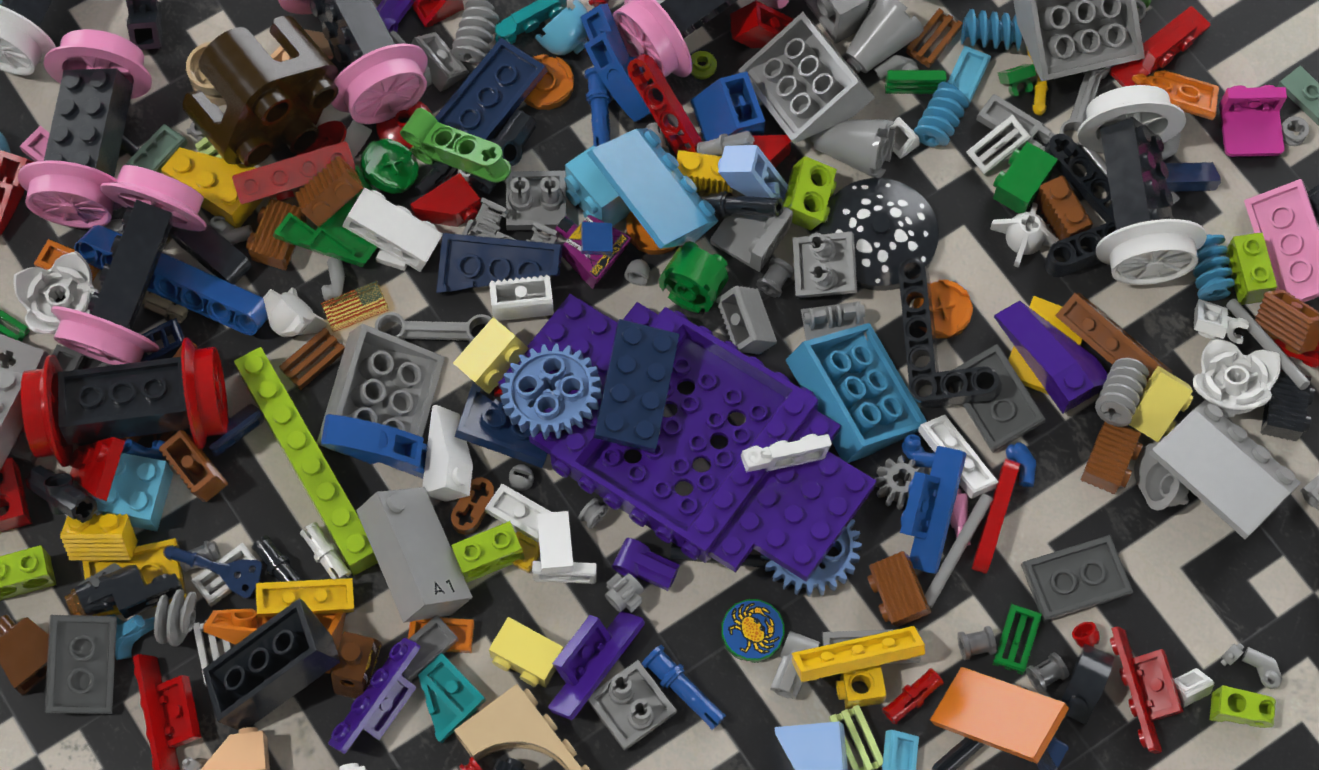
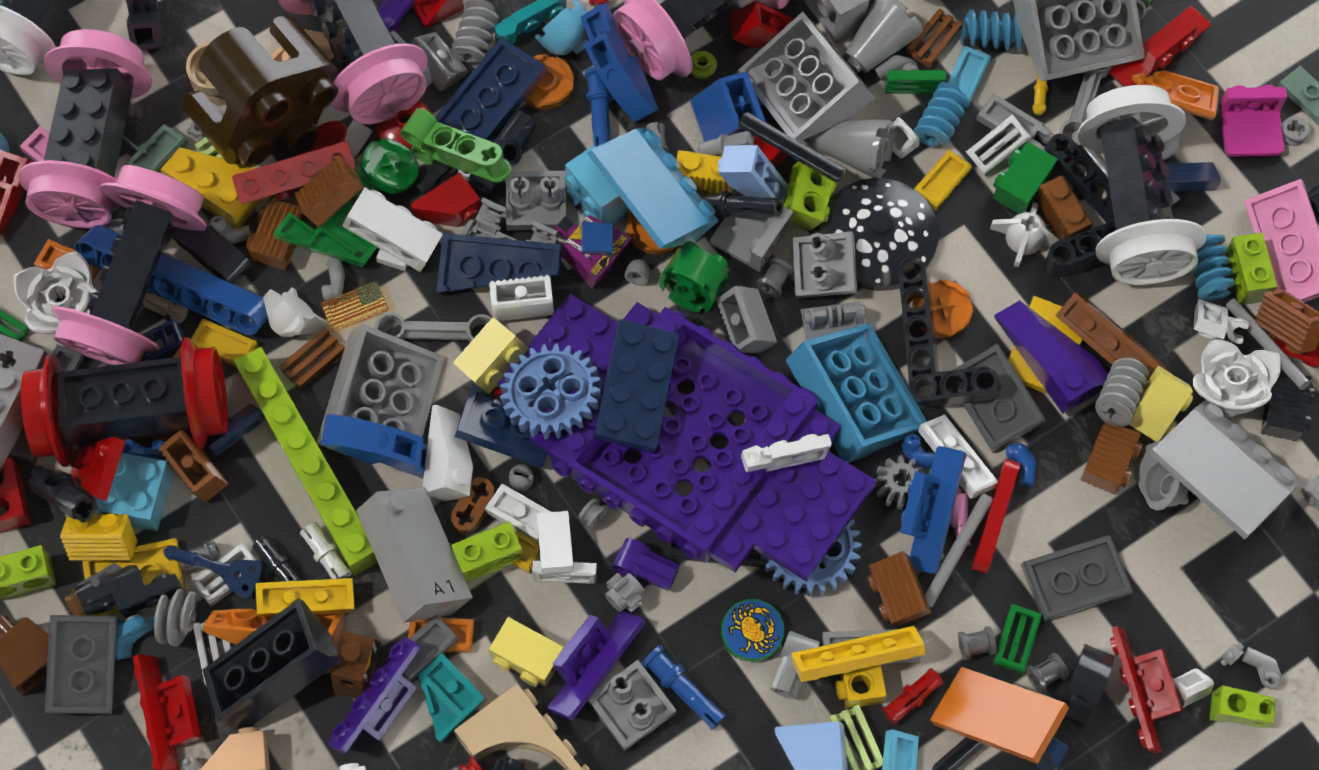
red beam [627,54,702,155] -> none
green tile [997,64,1036,96] -> none
red hinge [1072,622,1100,648] -> none
none -> yellow tile [191,319,258,367]
none -> black axle [738,113,845,182]
none -> yellow tile [914,149,972,211]

